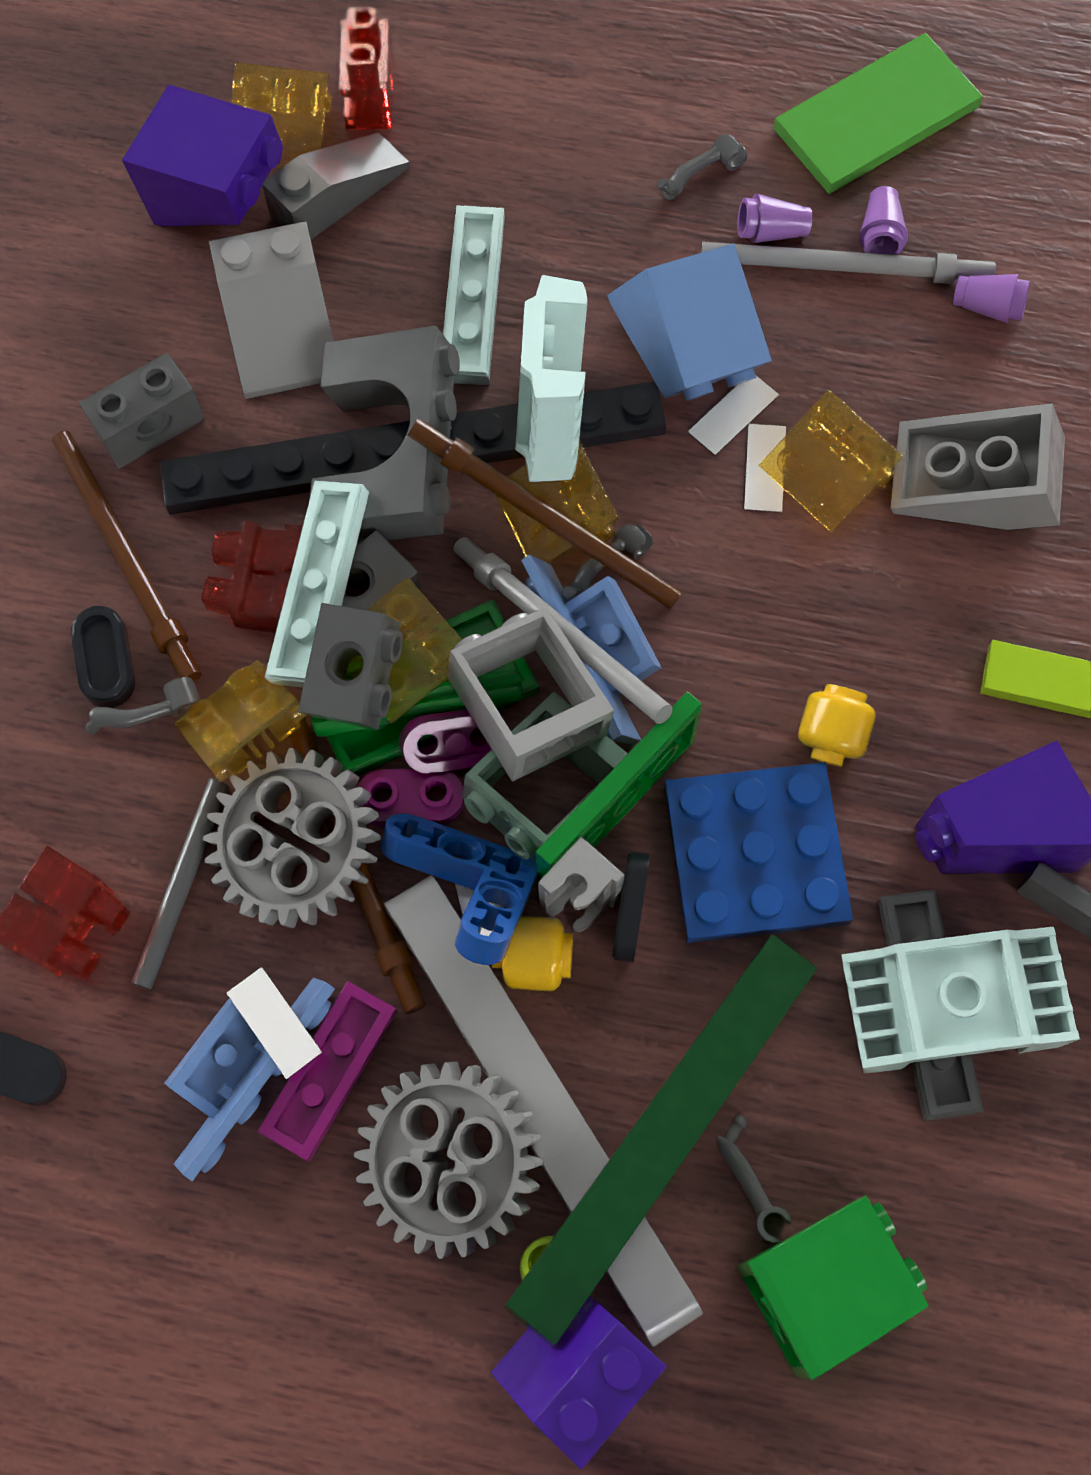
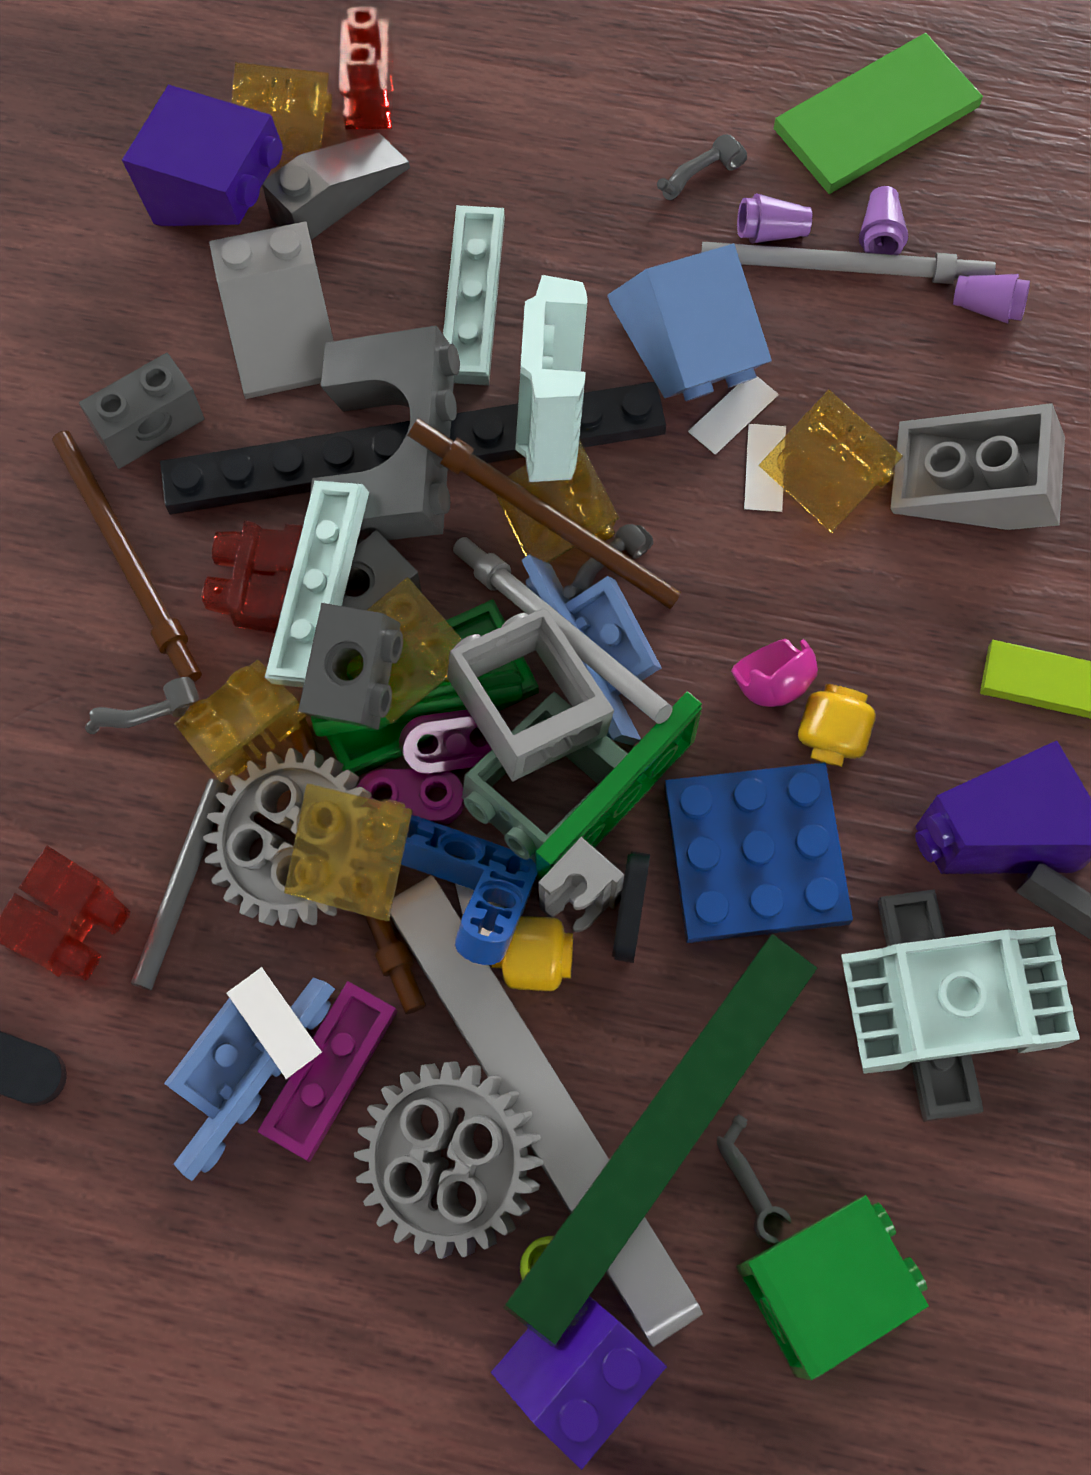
black tile [71,606,135,708] -> none
none -> clear yellow hinge [284,783,413,921]
none -> dark pink hair [731,639,818,707]

